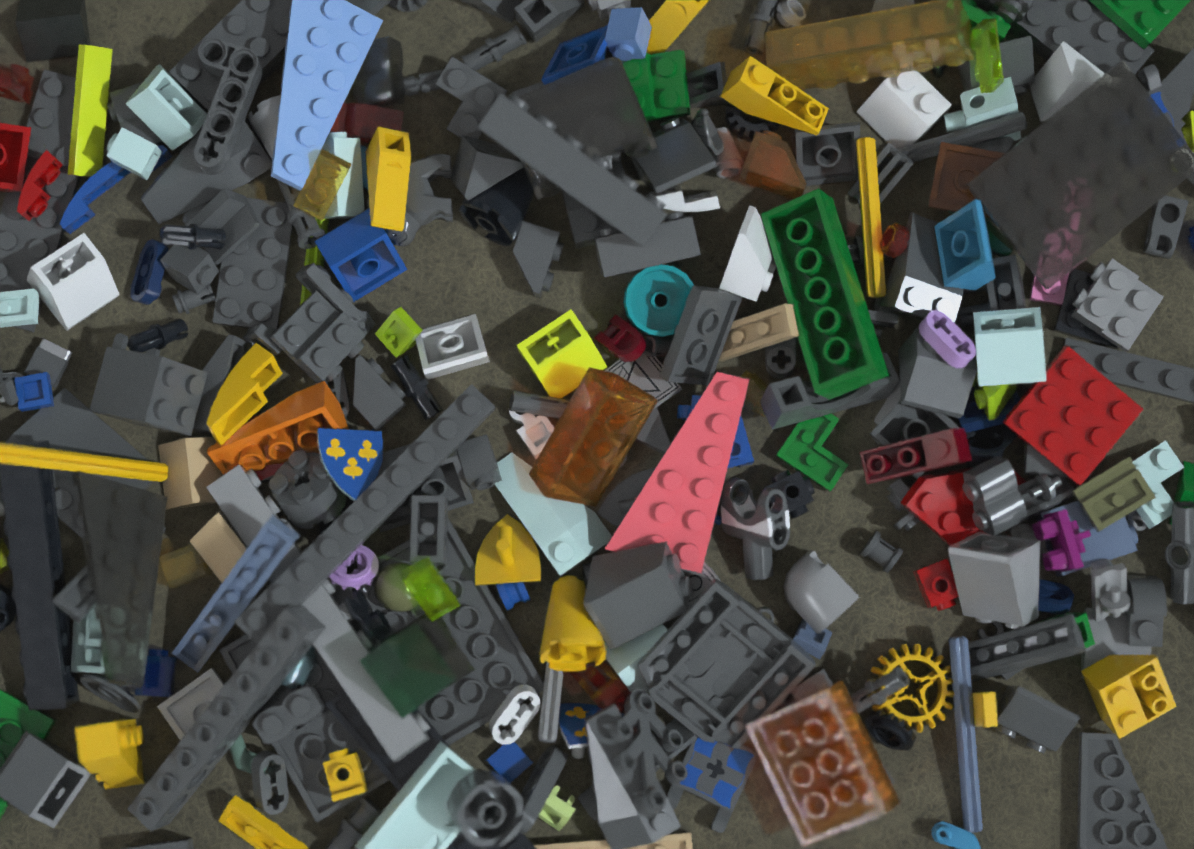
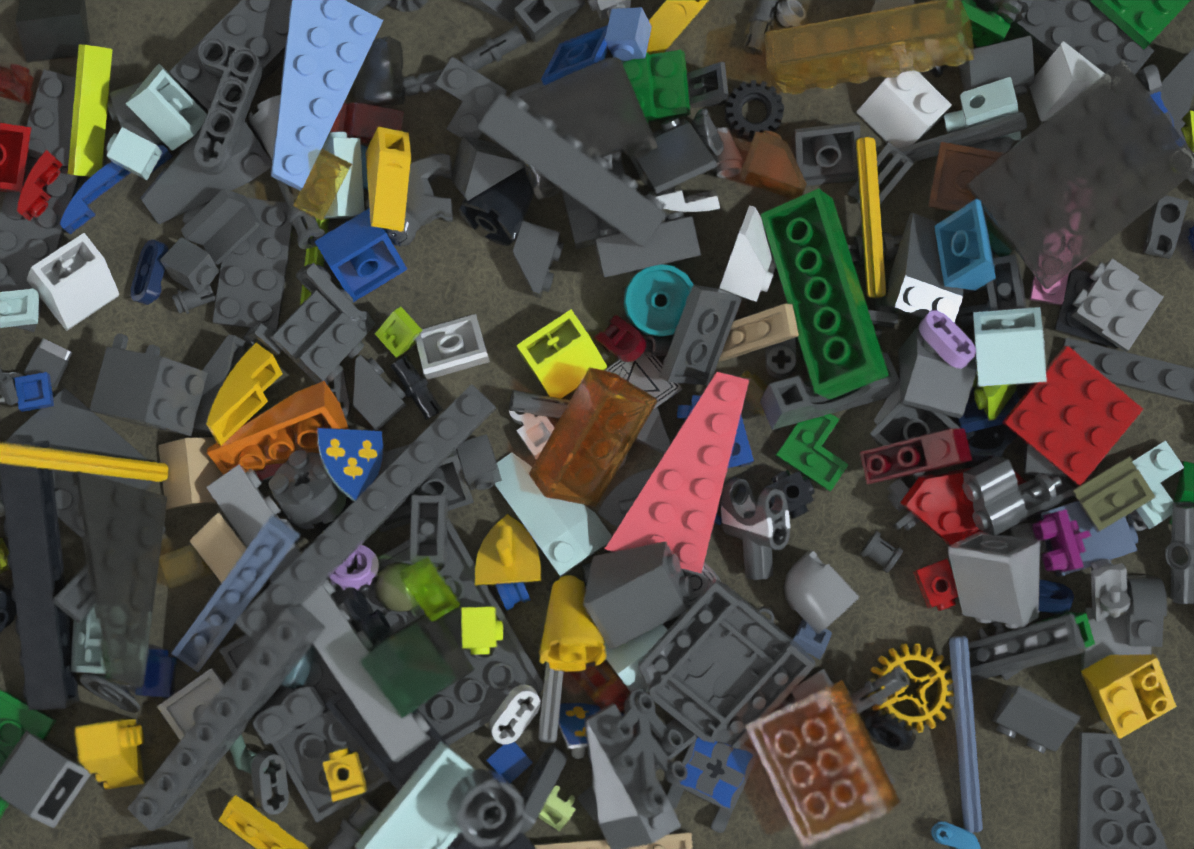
black axle [127,318,188,353] -> none
black axle [159,223,226,250] -> none
yellow slope [720,56,829,135] -> none
clear red tile [880,223,910,258] -> none
clear neon green plate [970,18,1004,93] -> none
yellow slope [972,691,998,727] -> none
none -> neon yellow brick [461,607,503,655]

